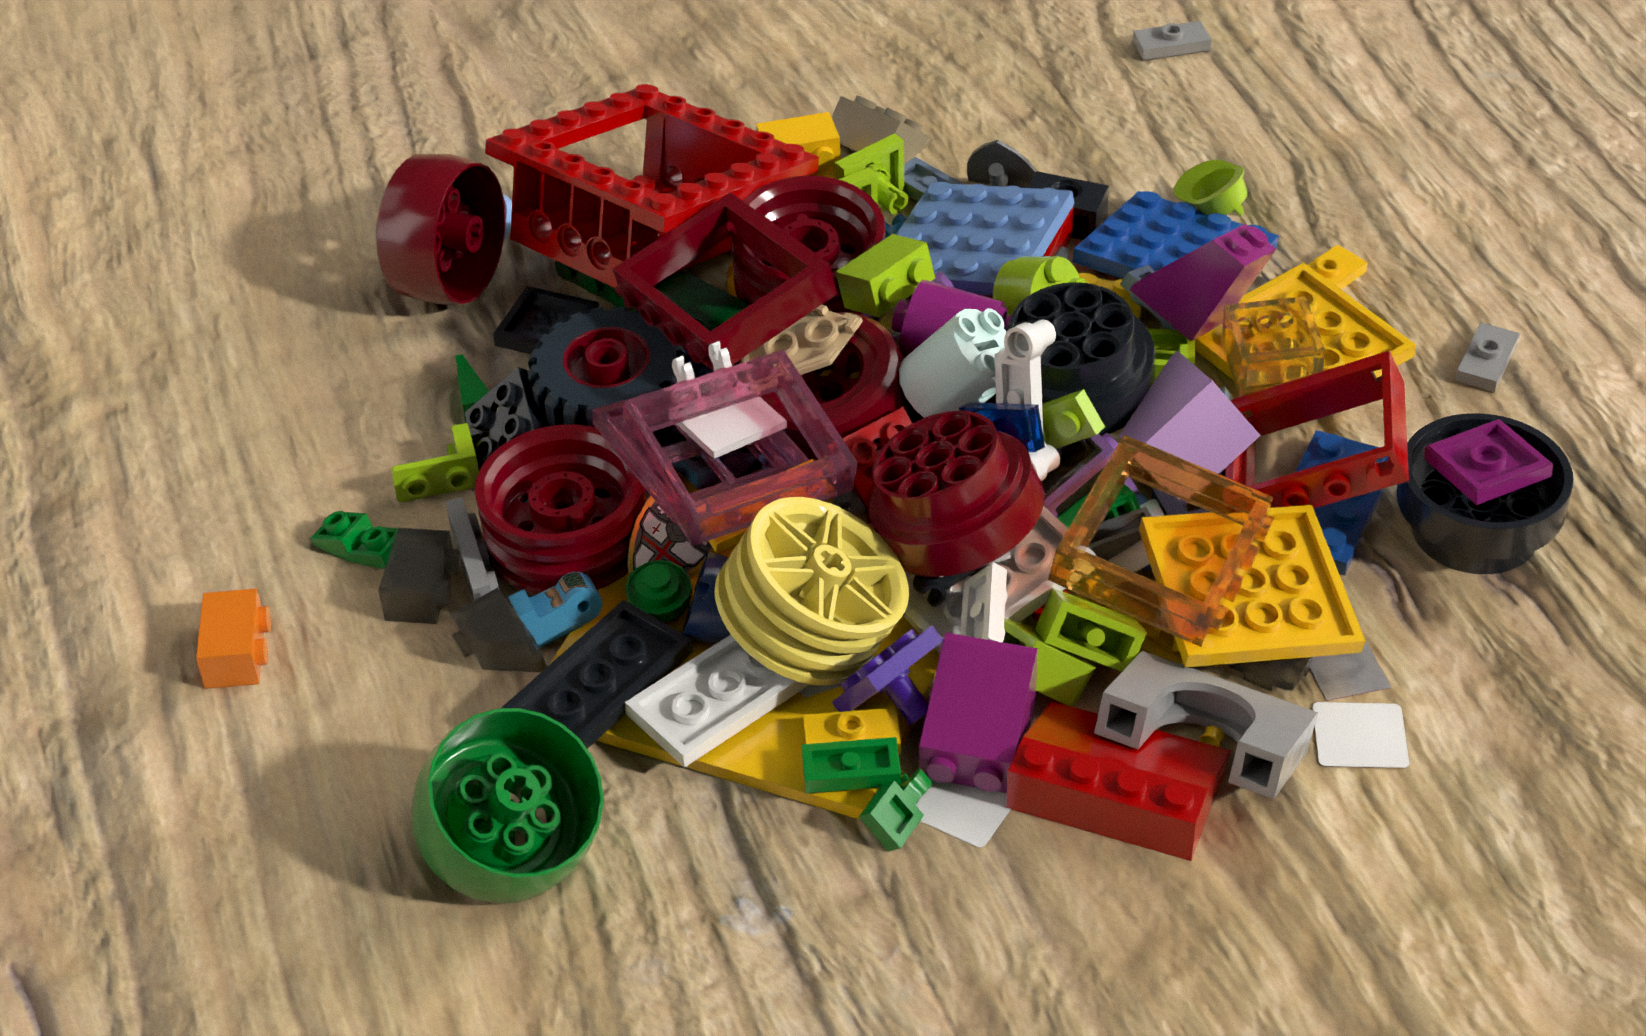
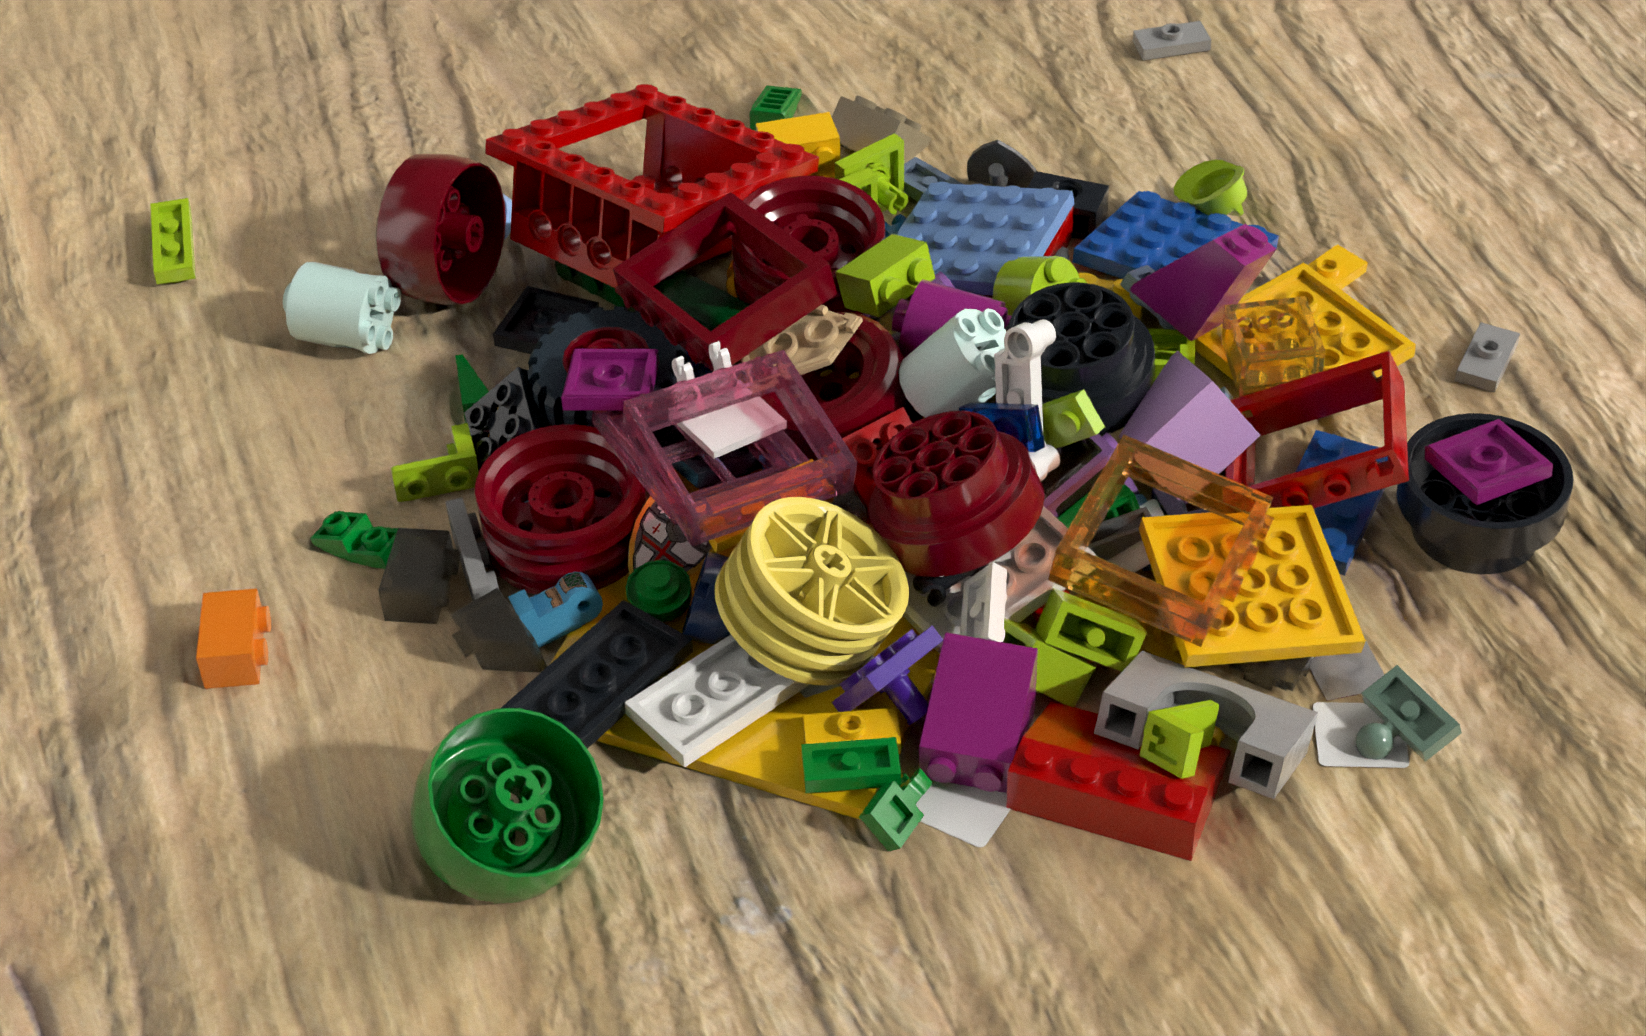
none -> lime plate [150,198,196,284]
none -> light aqua cylinder [283,262,401,354]
none -> magenta plate [561,349,659,411]
none -> green slope [749,85,802,131]
none -> lime bracket [1139,700,1219,779]
none -> sand green plate [1355,665,1462,762]

